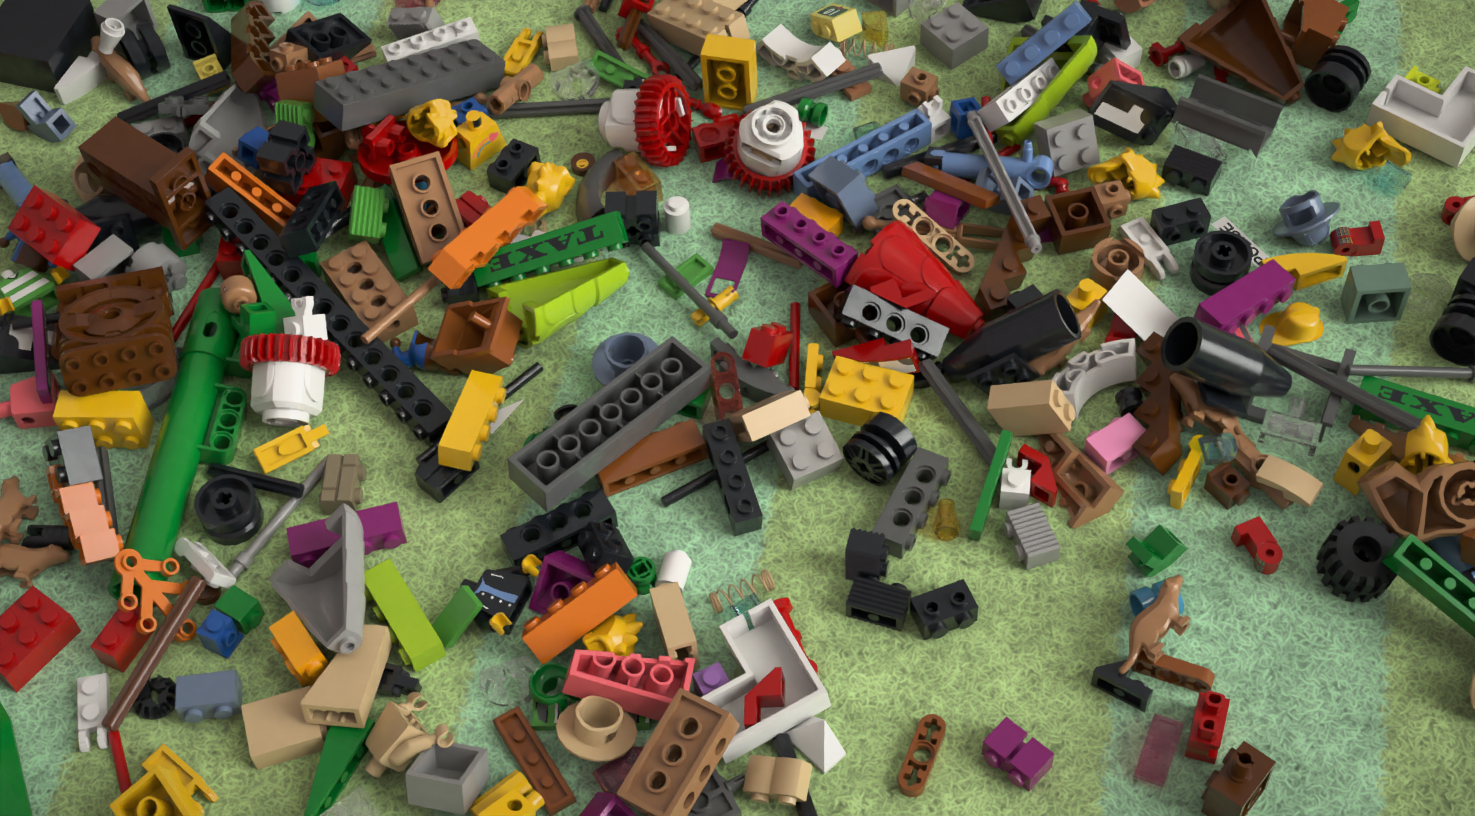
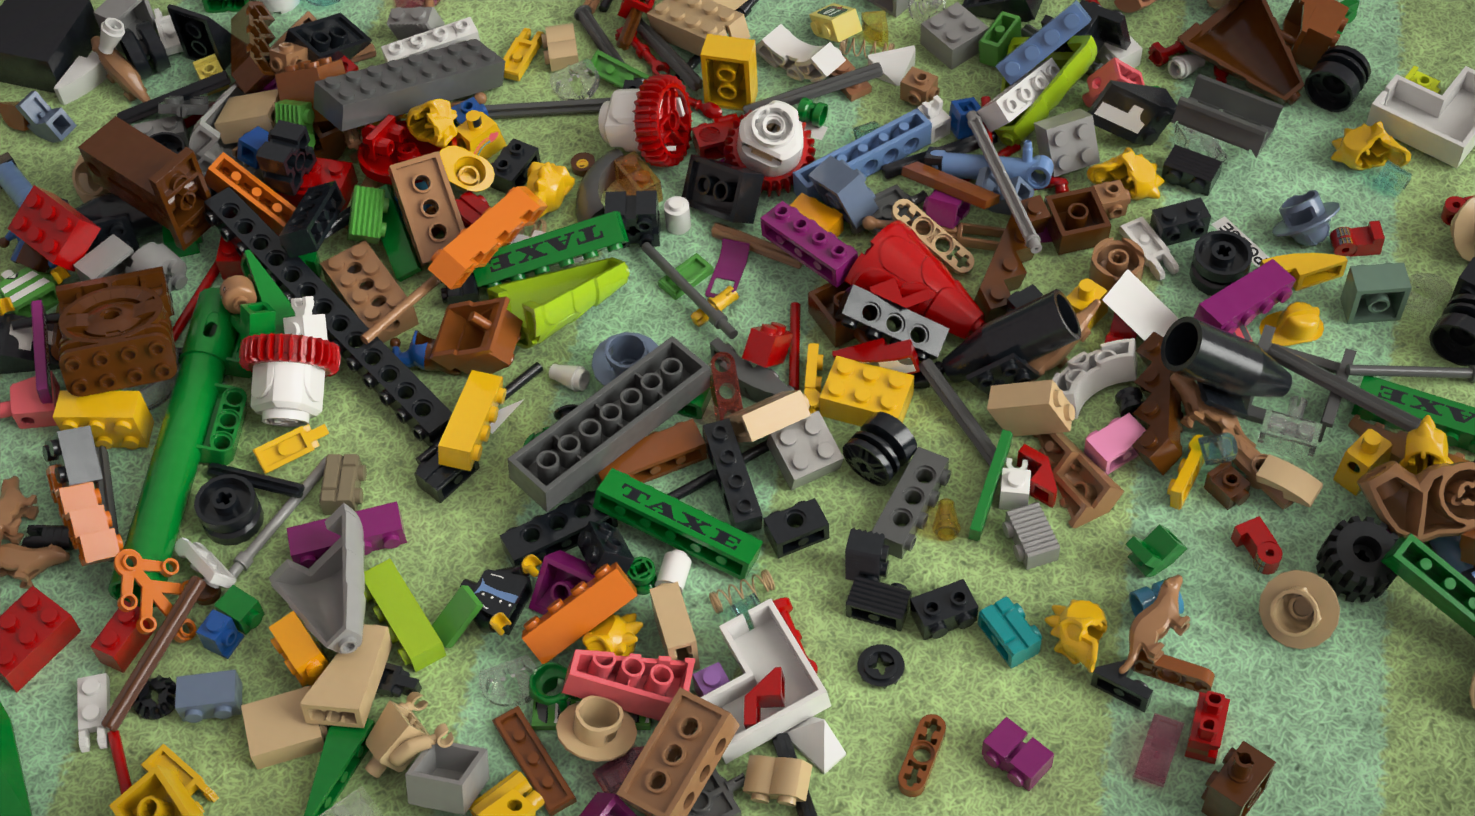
medium nougat piece [486,63,544,115] -> none
none -> white hinge [153,4,183,56]
none -> tan brick [214,89,280,144]
none -> yellow piece [439,146,495,192]
none -> white cone [549,364,590,392]
none -> green brick [593,468,763,580]
none -> black slope [682,154,765,224]
none -> black brick [763,498,830,559]
none -> black gear [857,644,905,689]
none -> bright green brick [978,11,1021,68]
none -> teal brick [978,596,1042,668]
none -> yellow head [1044,599,1108,673]
none -> tan helmet [1259,569,1340,649]

